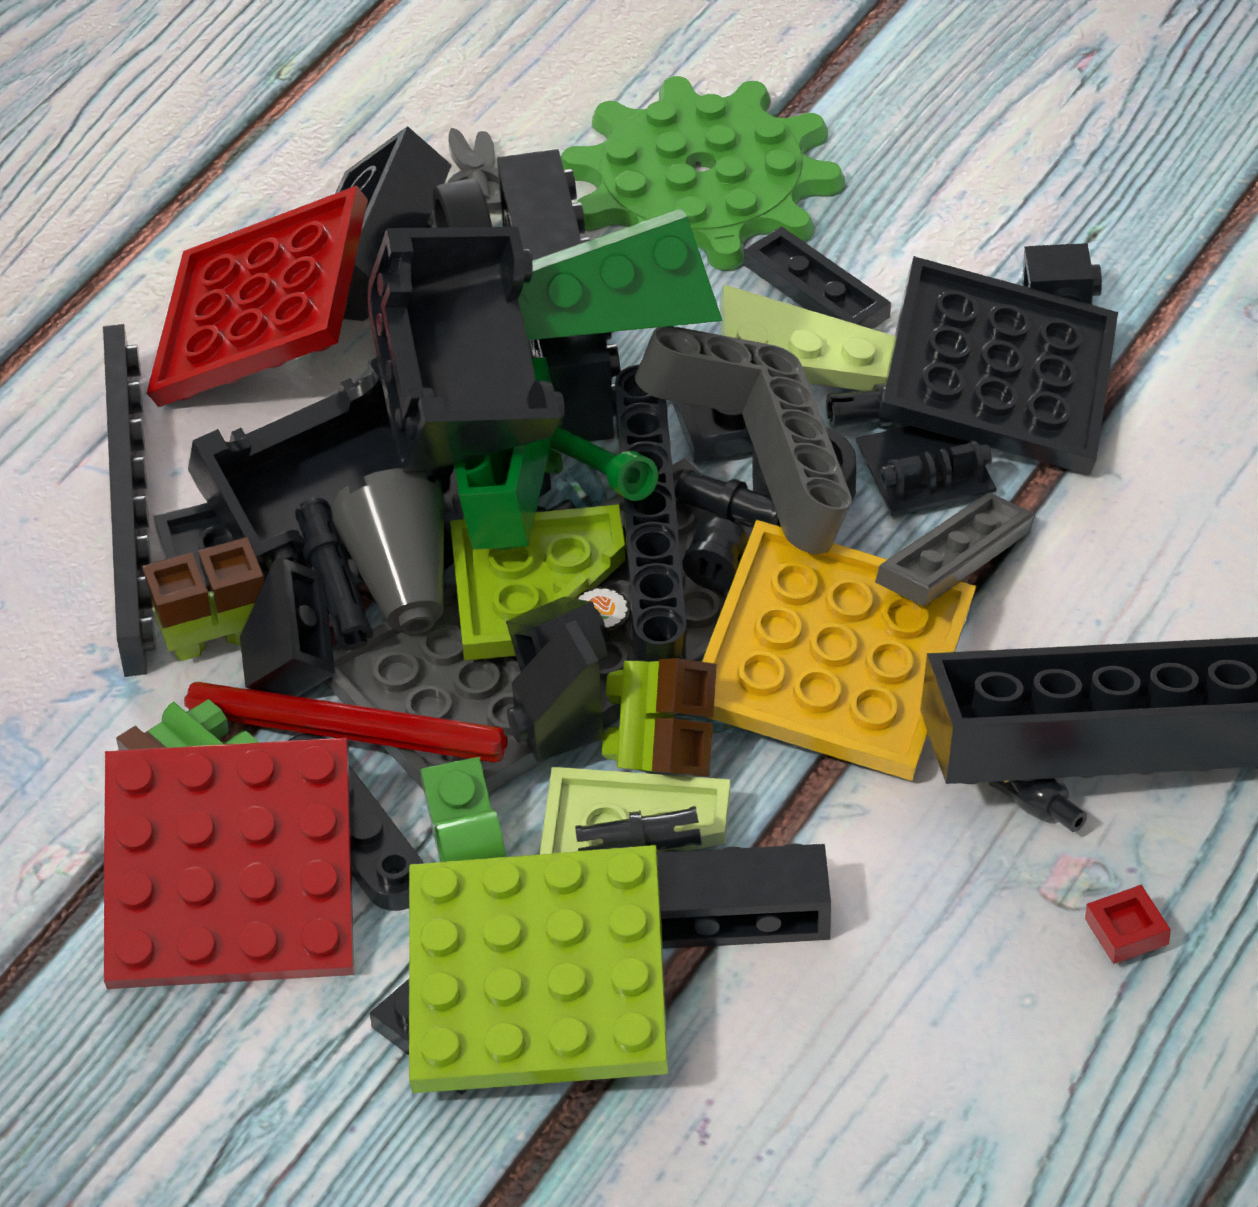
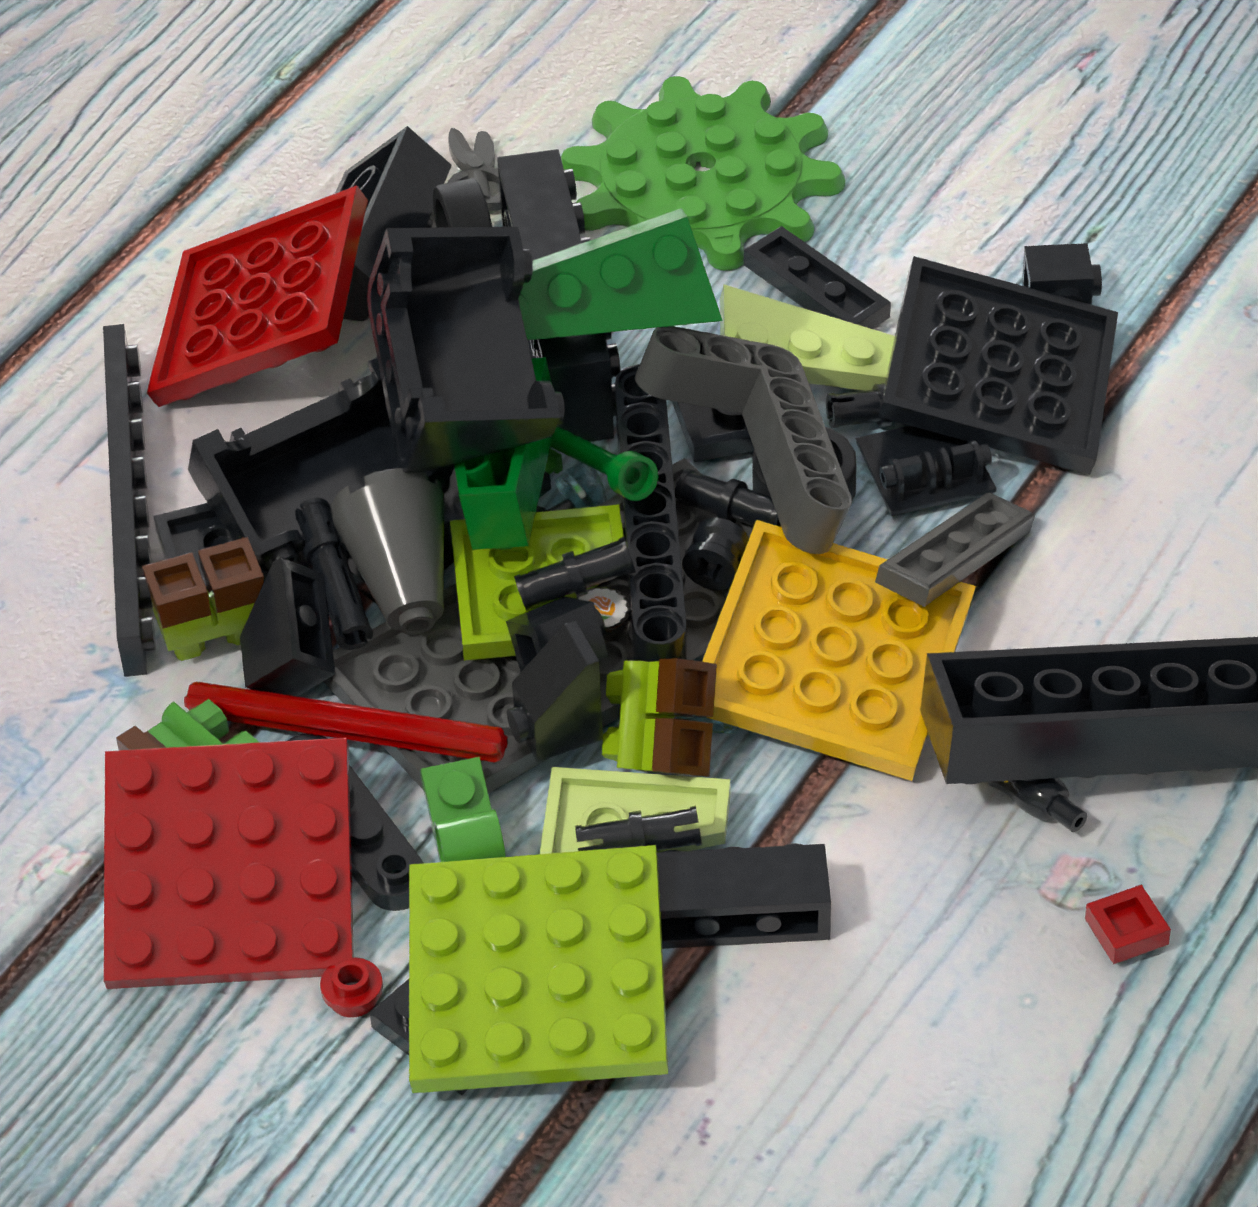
none -> red plate [320,957,383,1017]
none -> black pin [514,537,636,611]

